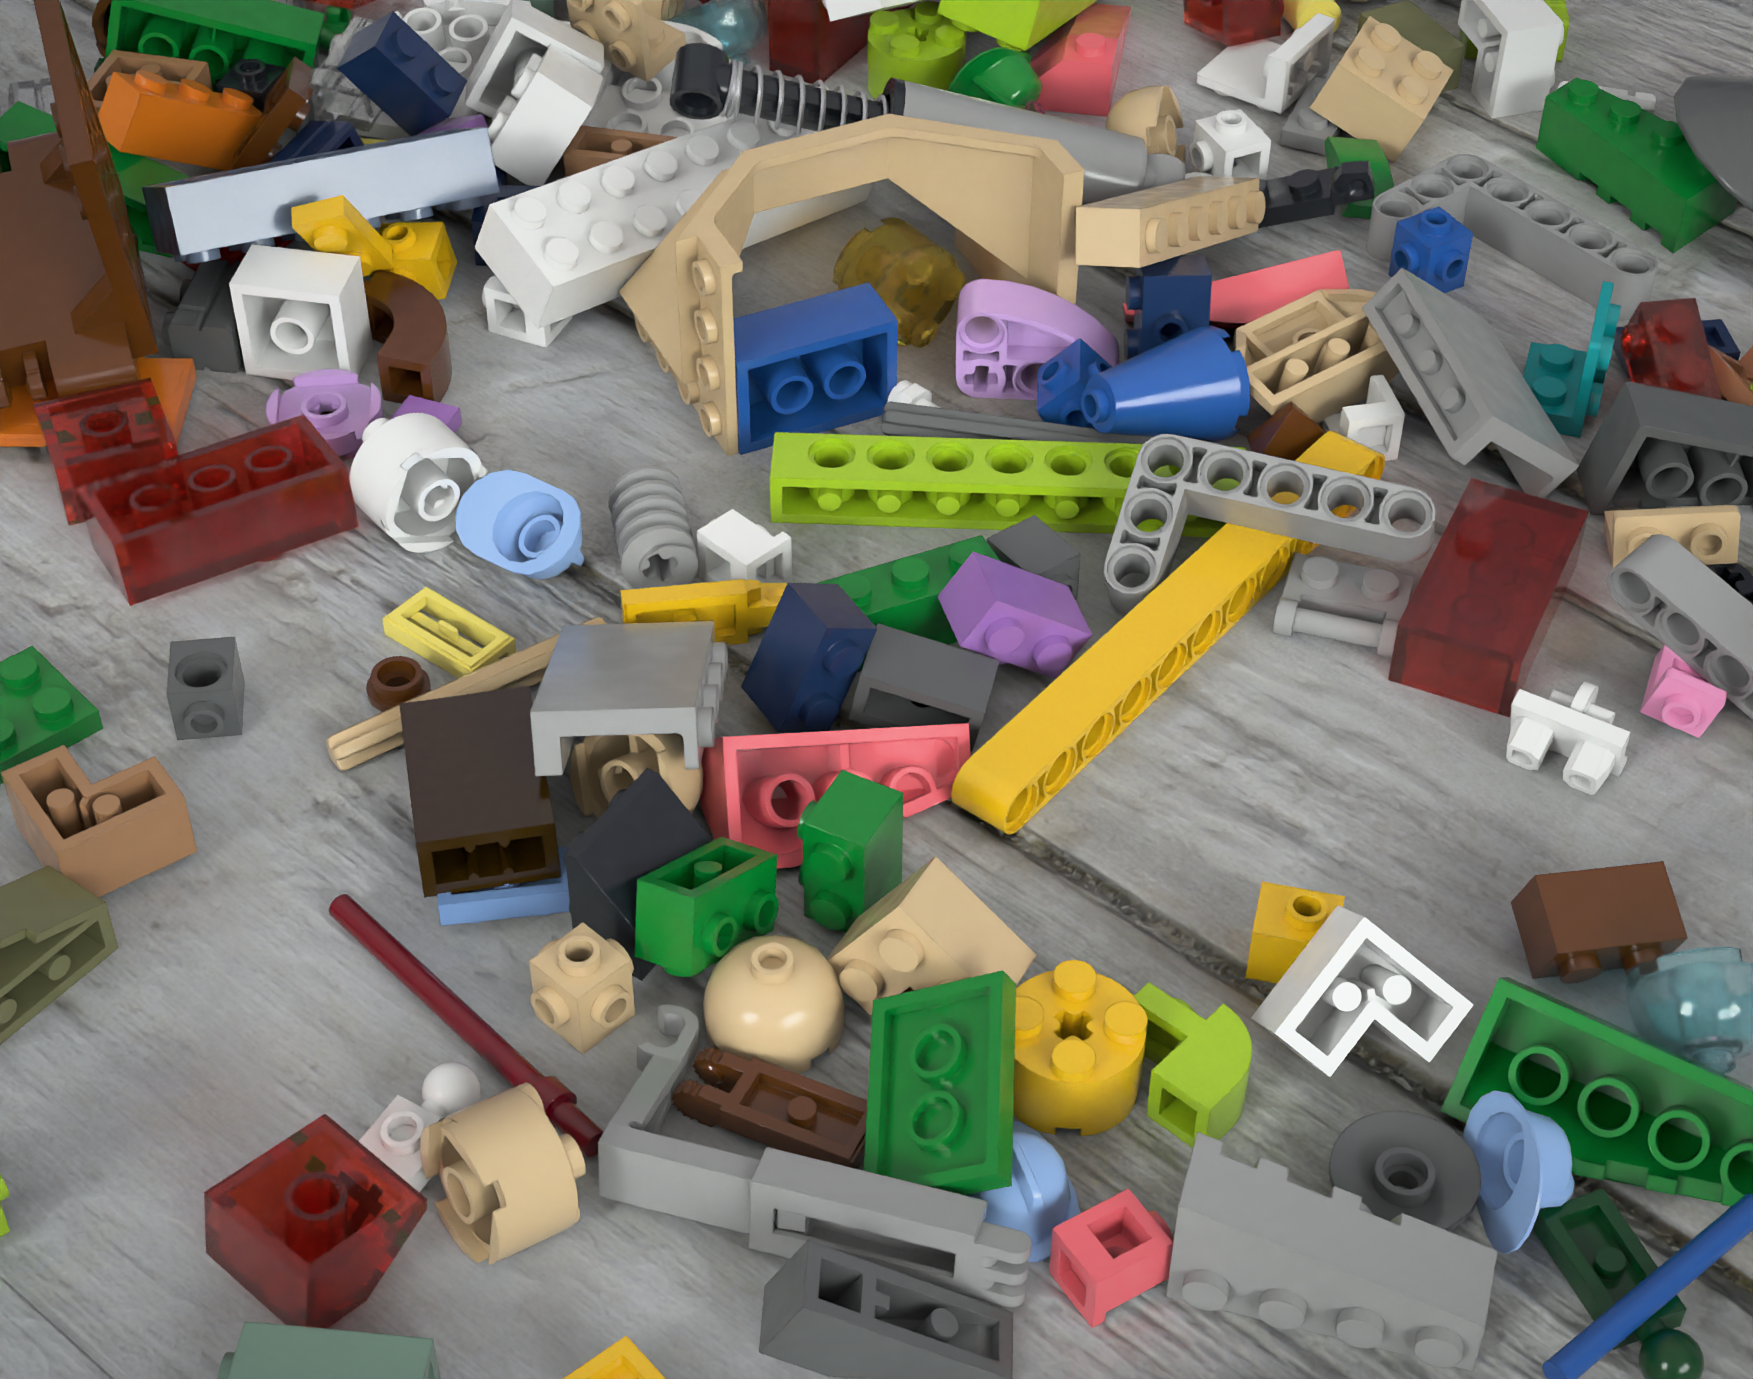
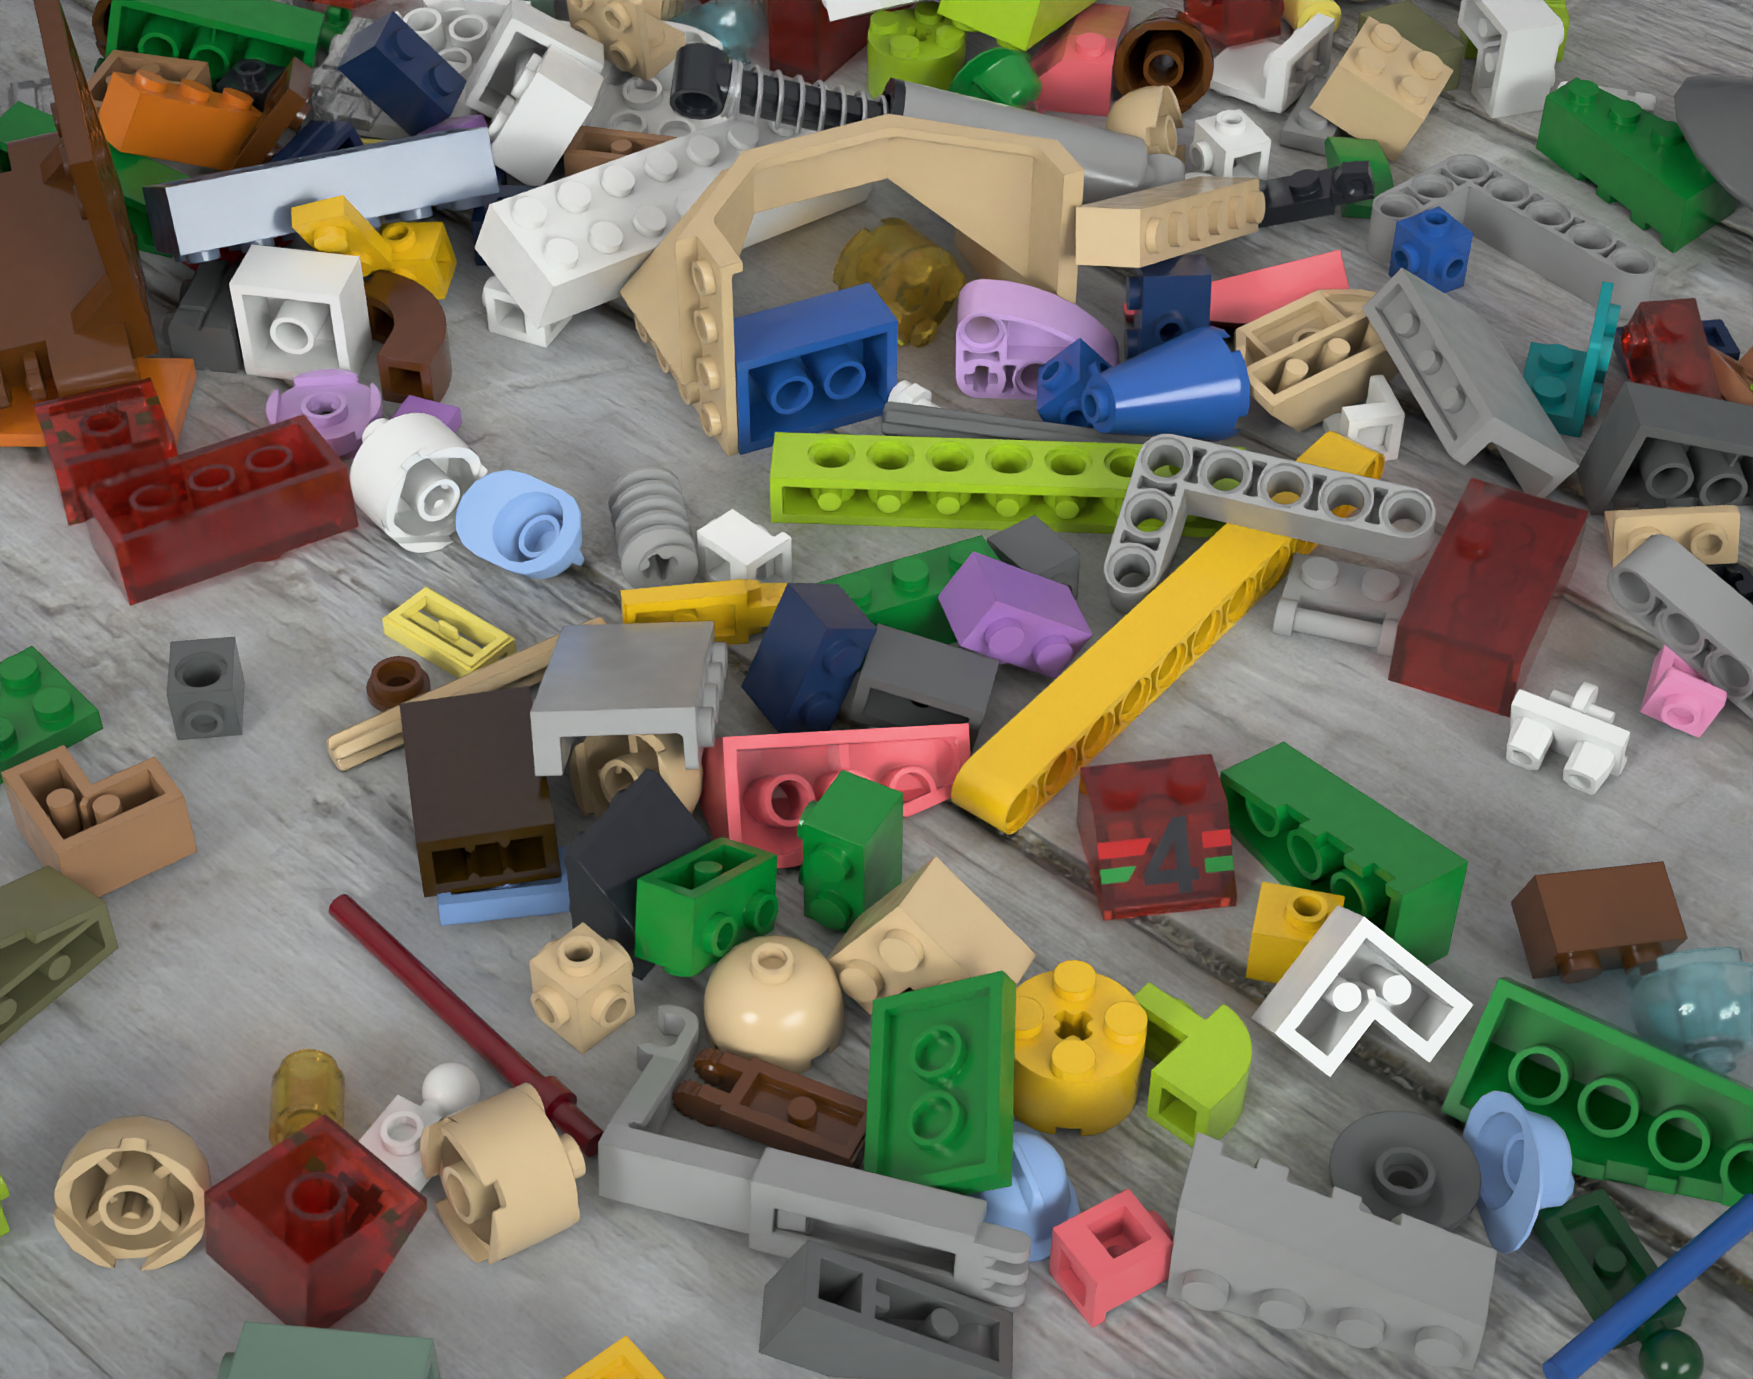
reddish brown slope [1247,401,1327,461] -> none
none -> tan cylinder [53,1115,212,1271]
none -> clear yellow brick [269,1049,345,1160]
none -> clear red slope [1076,754,1237,921]
none -> reddish brown cone [1113,8,1214,114]
none -> green wedge [1215,741,1468,966]

